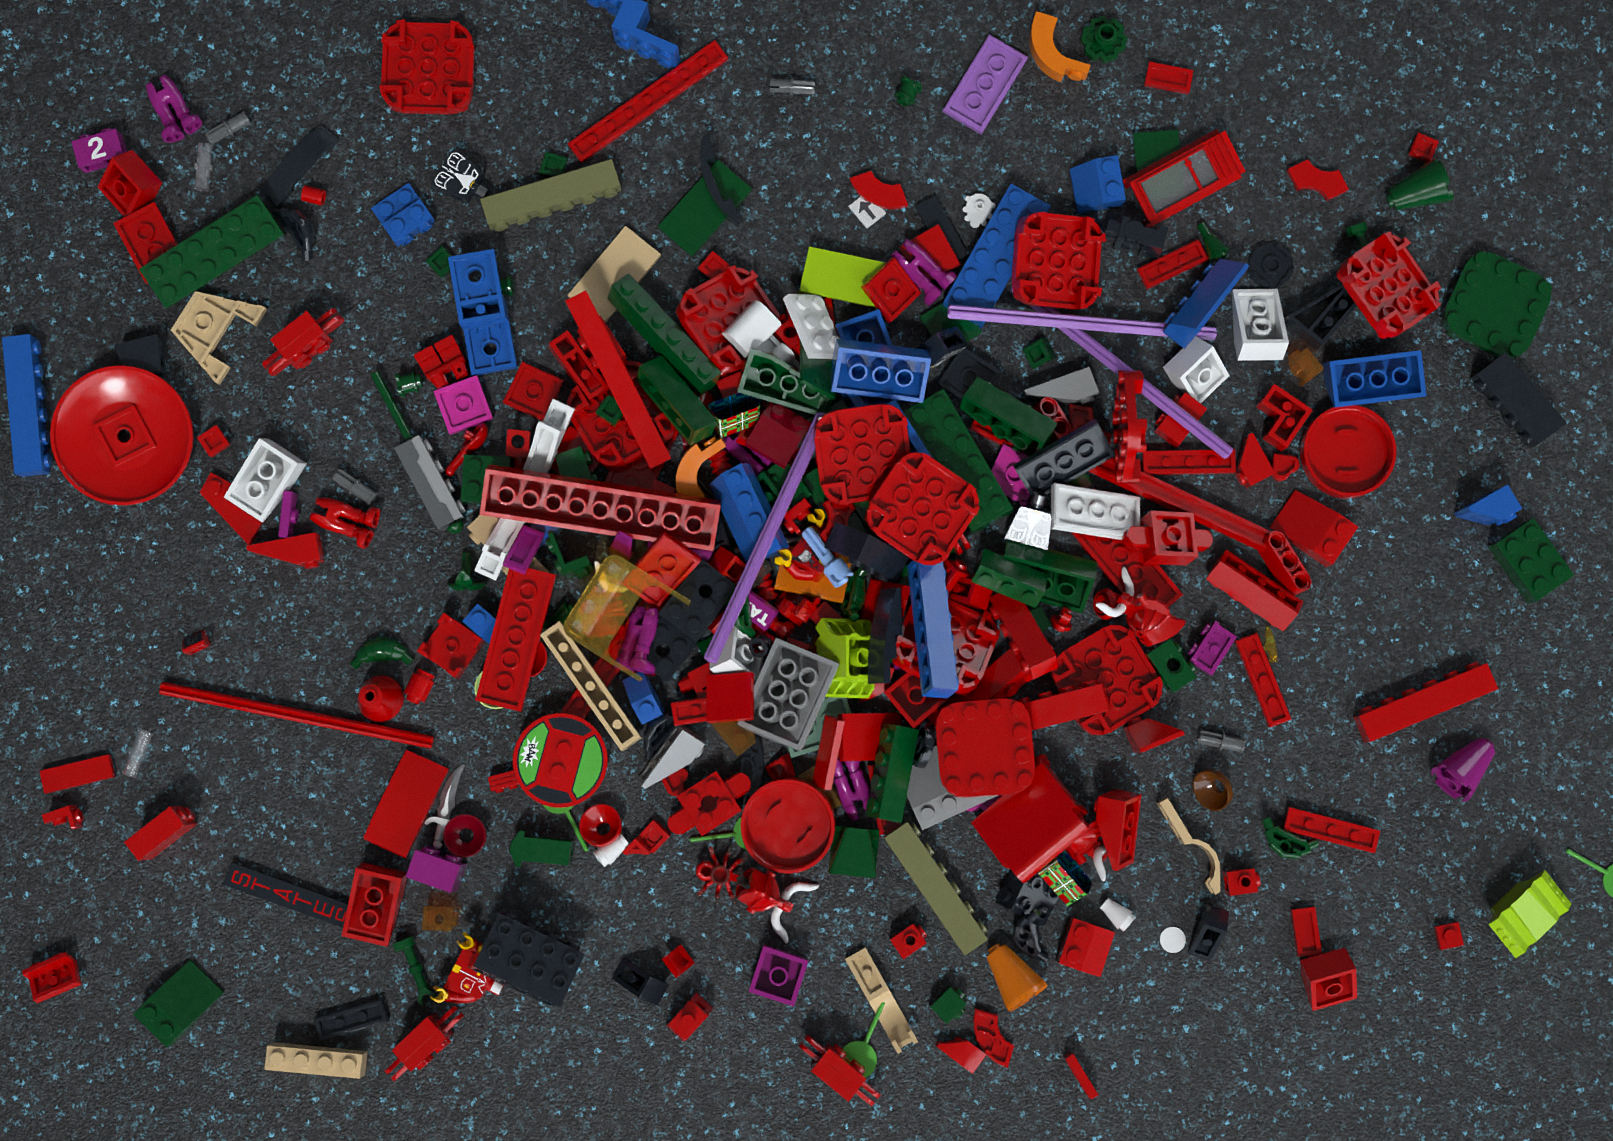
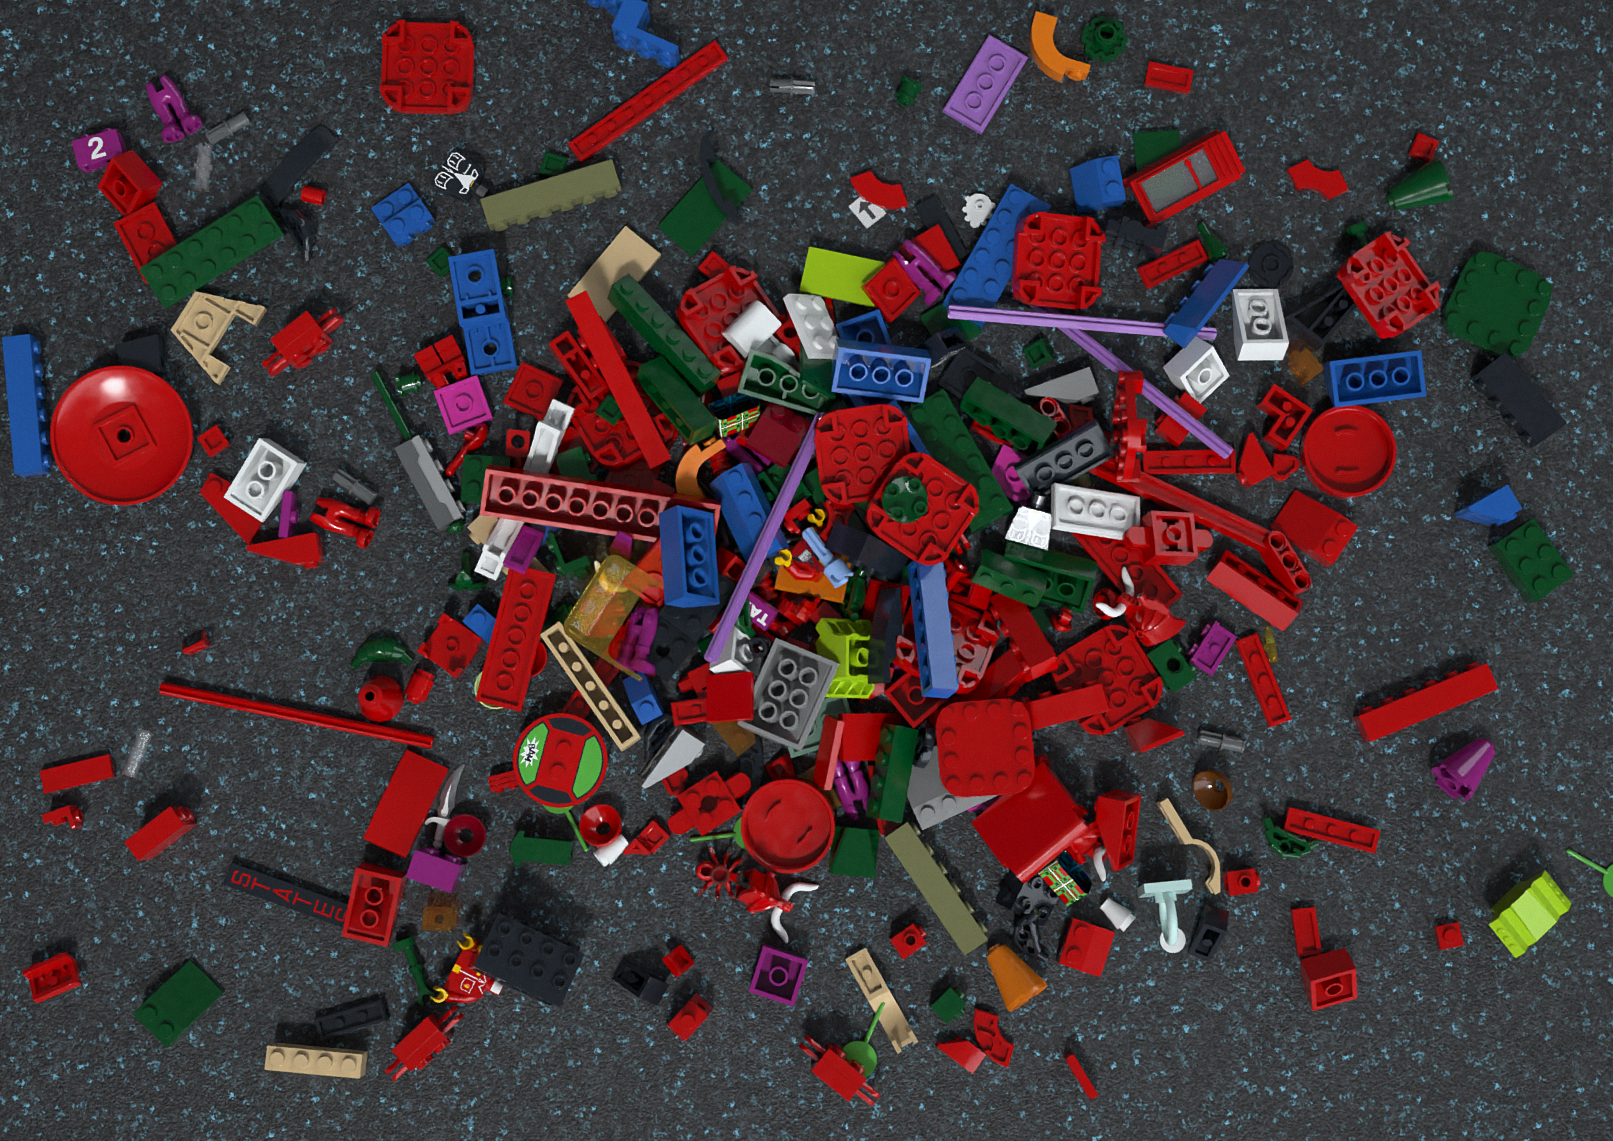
none -> blue slope [659,505,720,608]
none -> dark green dish [882,476,928,524]
none -> light aqua tile [1137,879,1192,946]

